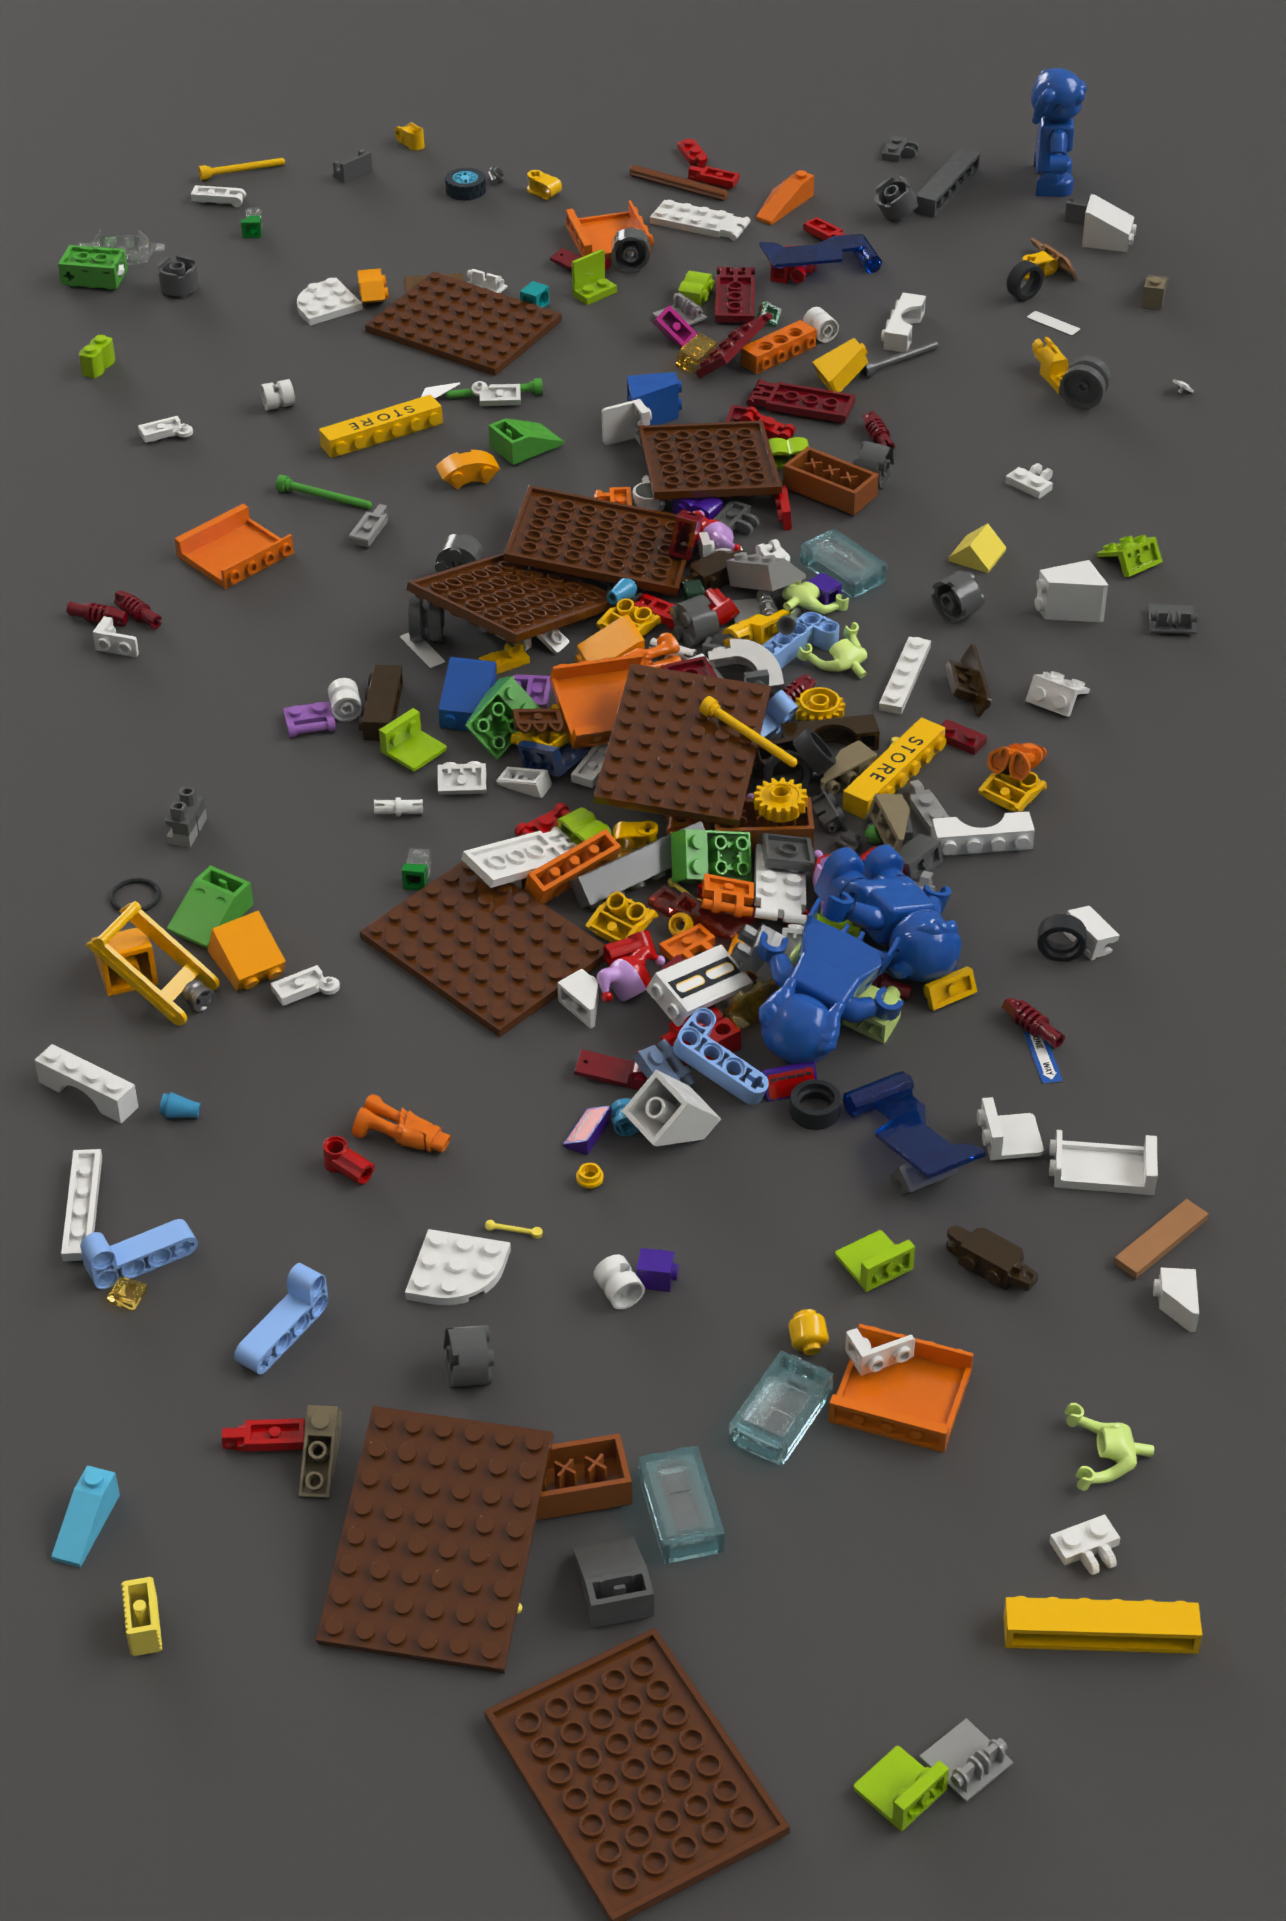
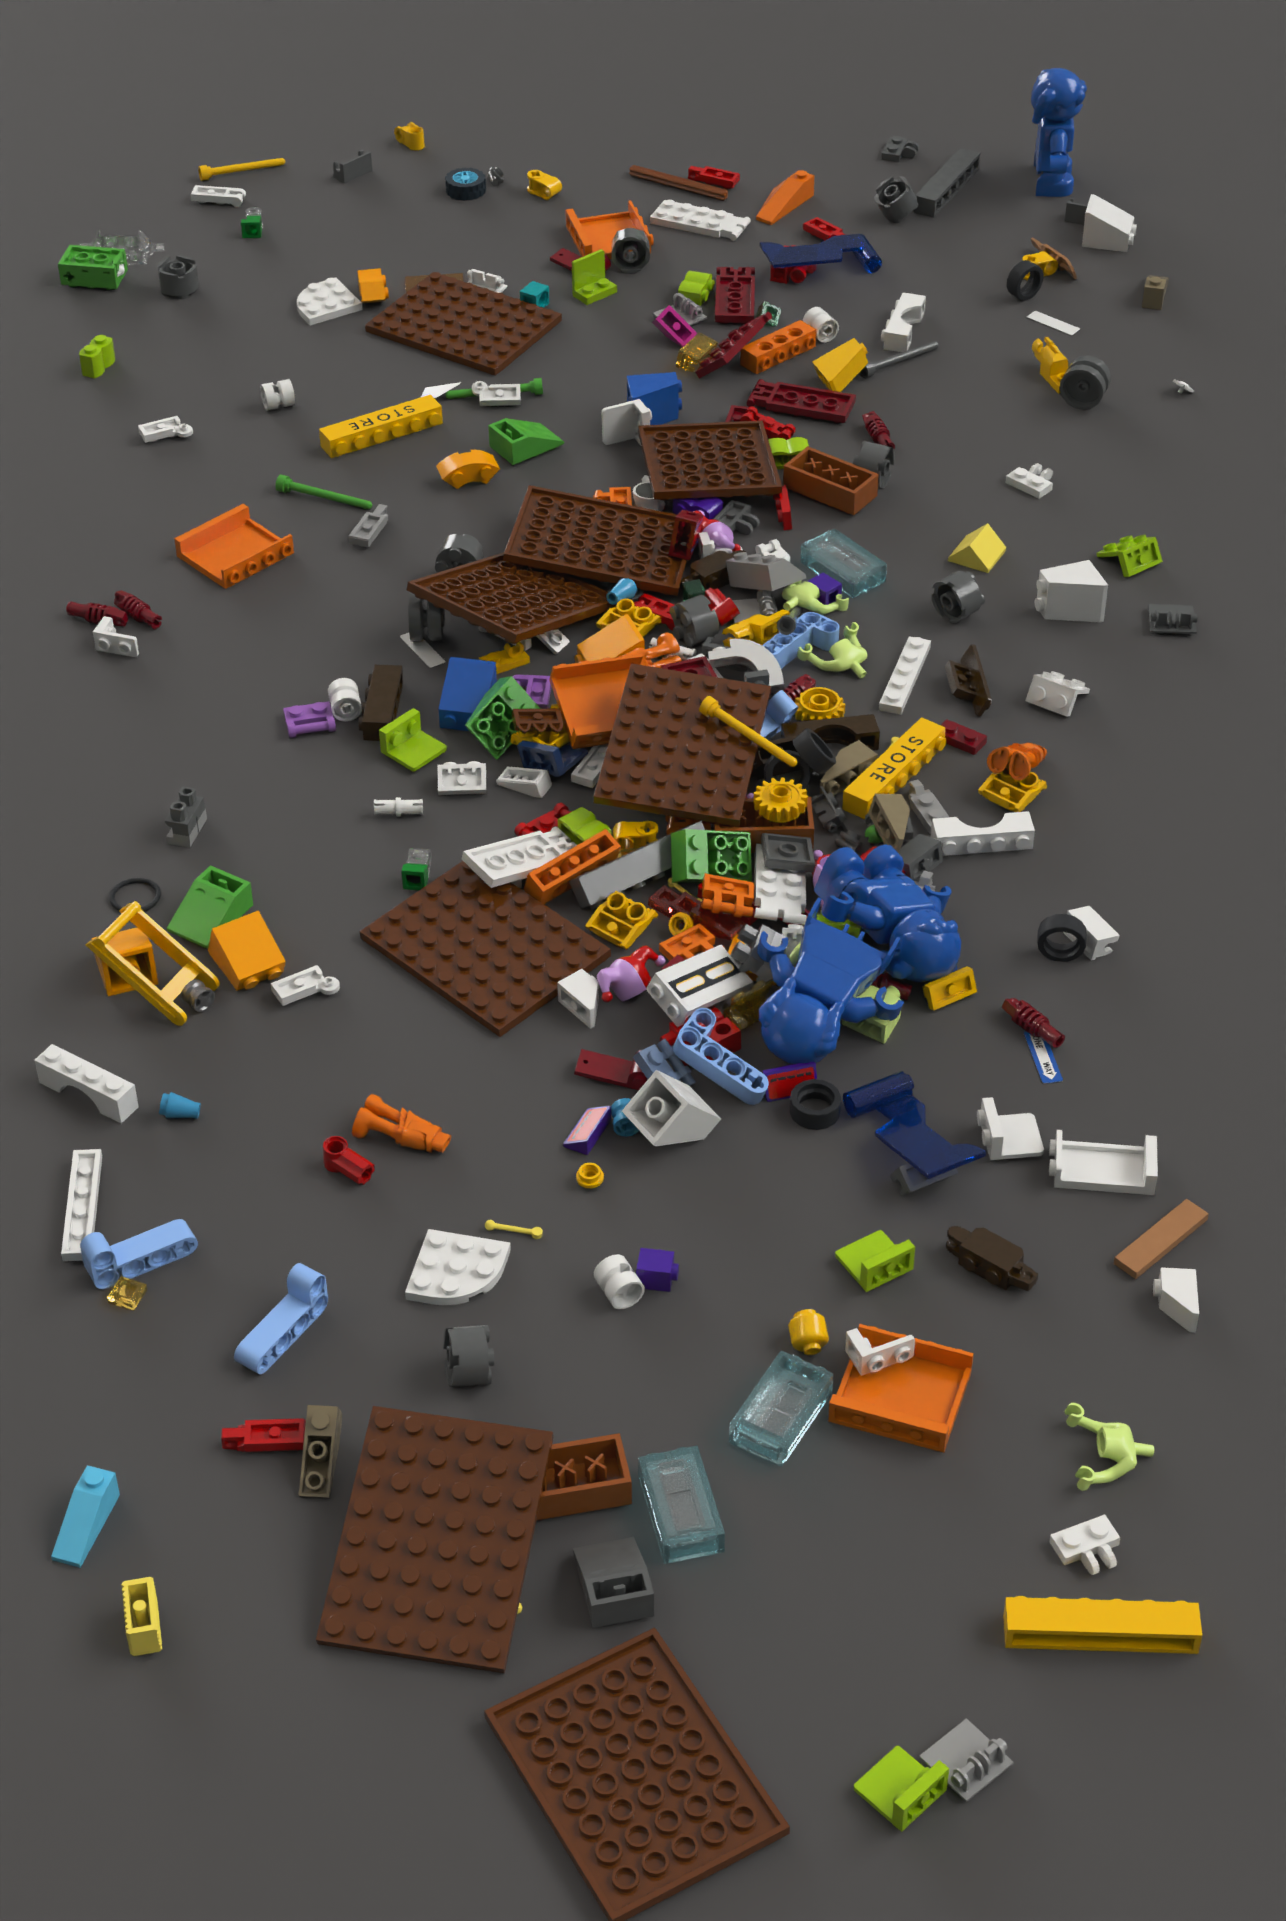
red piece [602,930,657,967] -> none
red hinge [677,139,708,168] -> none

